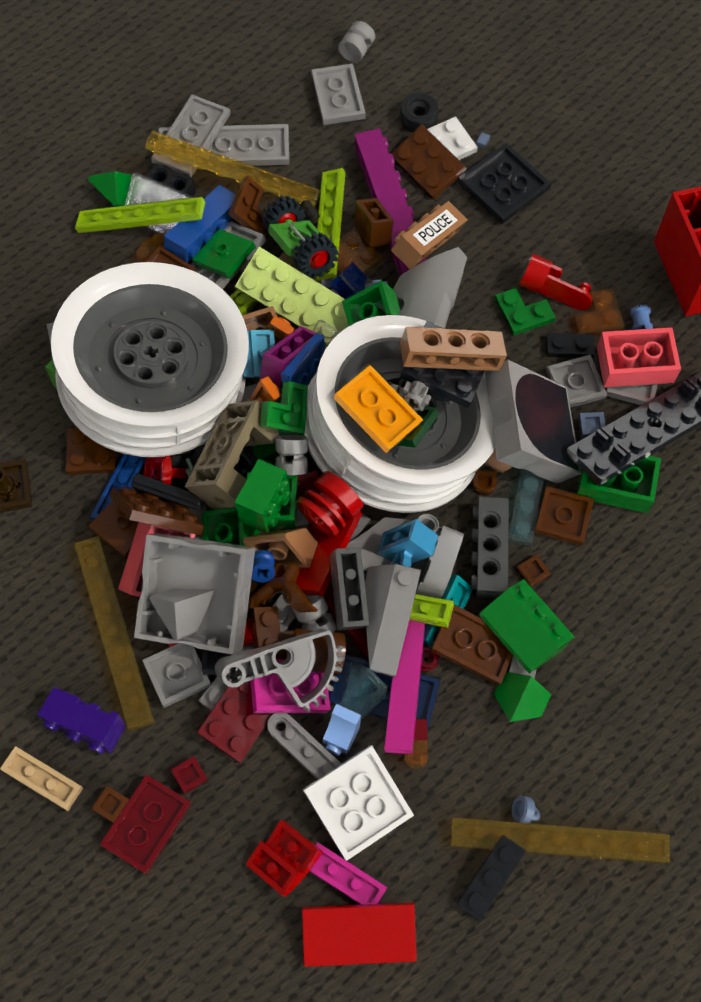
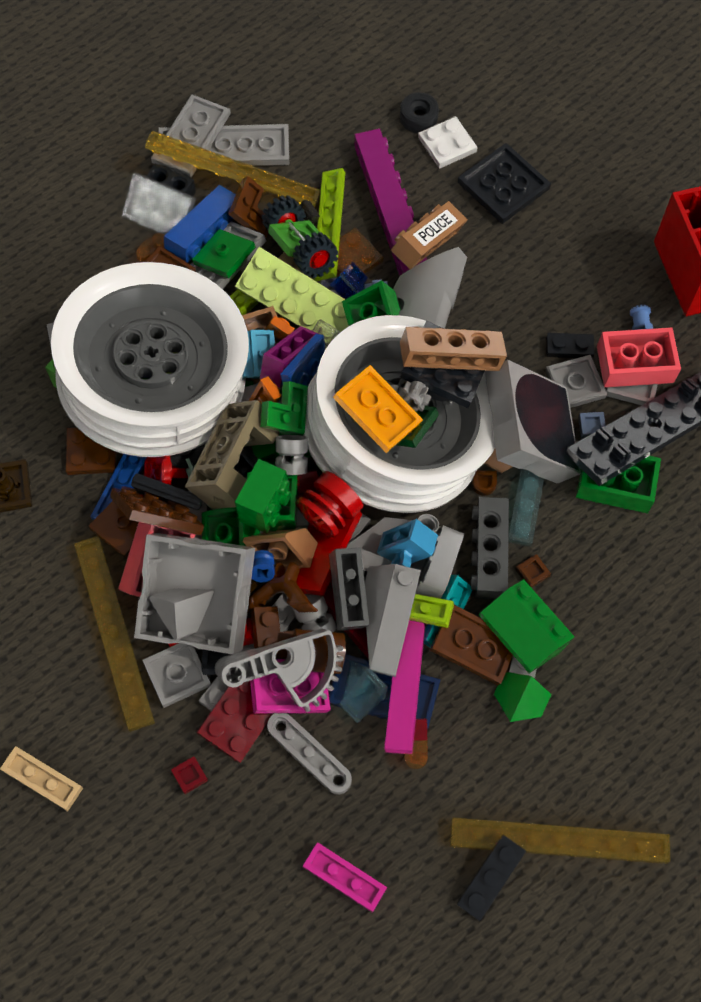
dark purple wedge [37,687,126,755] -> none
lime tile [75,197,205,233] -> none
green slope [88,171,141,207] -> none
reddish brown plate [92,786,129,824] -> none
dark red plate [100,774,192,875] -> none
red slope [246,820,324,897] -> none
white plate [302,745,414,861] -> none
red tile [302,902,417,967] -> none
light grey plate [311,63,365,125] -> none
light blue arch [323,704,361,756] -> none
light grey wheel [338,21,375,63] -> none
reddish brown brick [354,198,394,247] -> none
reddish brown plate [392,125,466,200] -> none
dark red plate [421,647,439,672] -> none
sand blue piece [475,133,490,149] -> none
green plate [495,288,556,336] -> none
sand blue tile [512,796,540,824] -> none
red piece [518,253,593,310] -> none
reddish brown plate [534,486,594,546] -> none
clear orange plate [573,288,625,336] -> none

